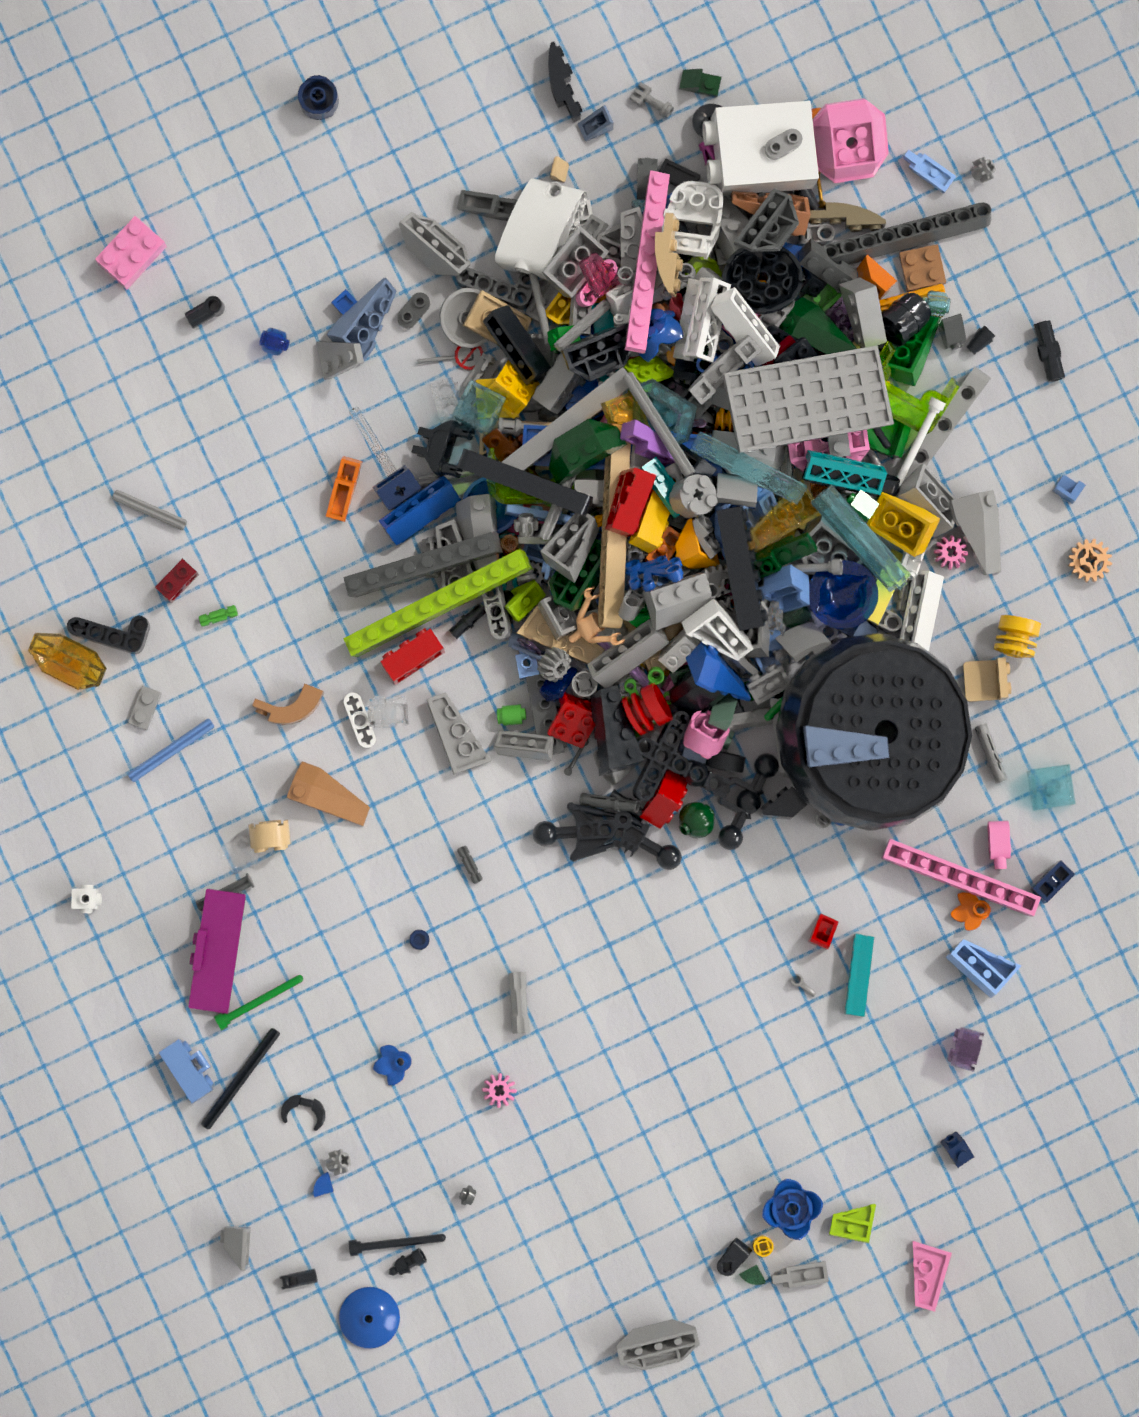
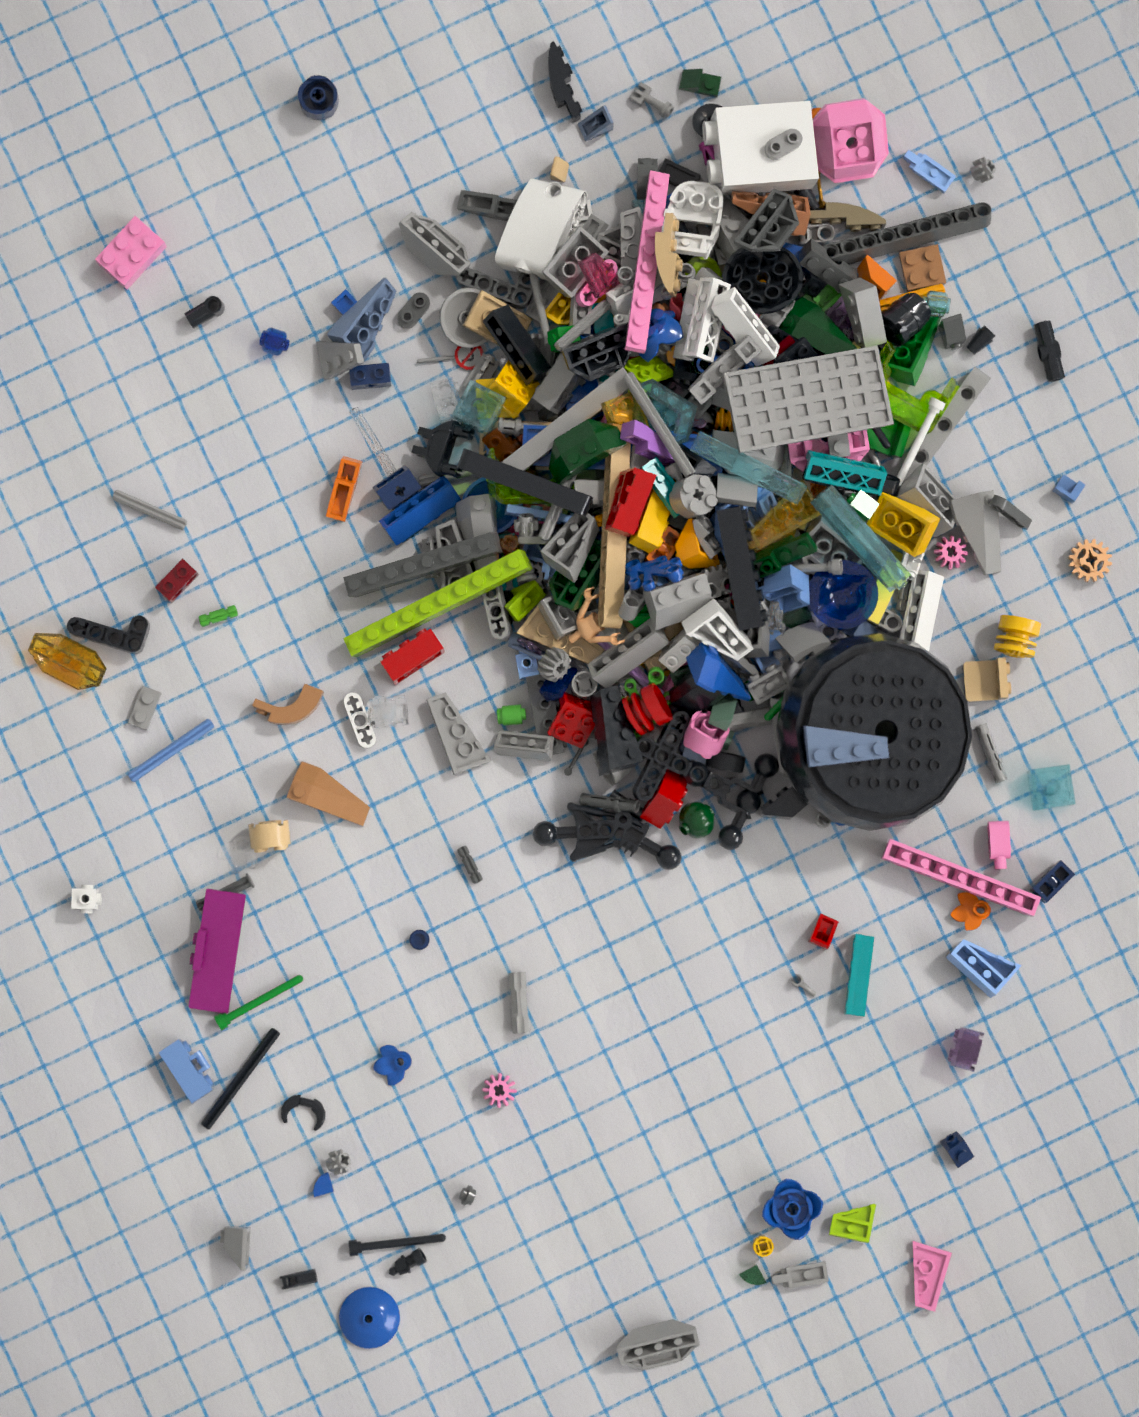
black pin [449,604,486,639] -> none
black piece [717,1237,752,1276] -> none
none -> dark blue brick [349,363,391,390]
none -> dark grey beam [990,495,1032,530]

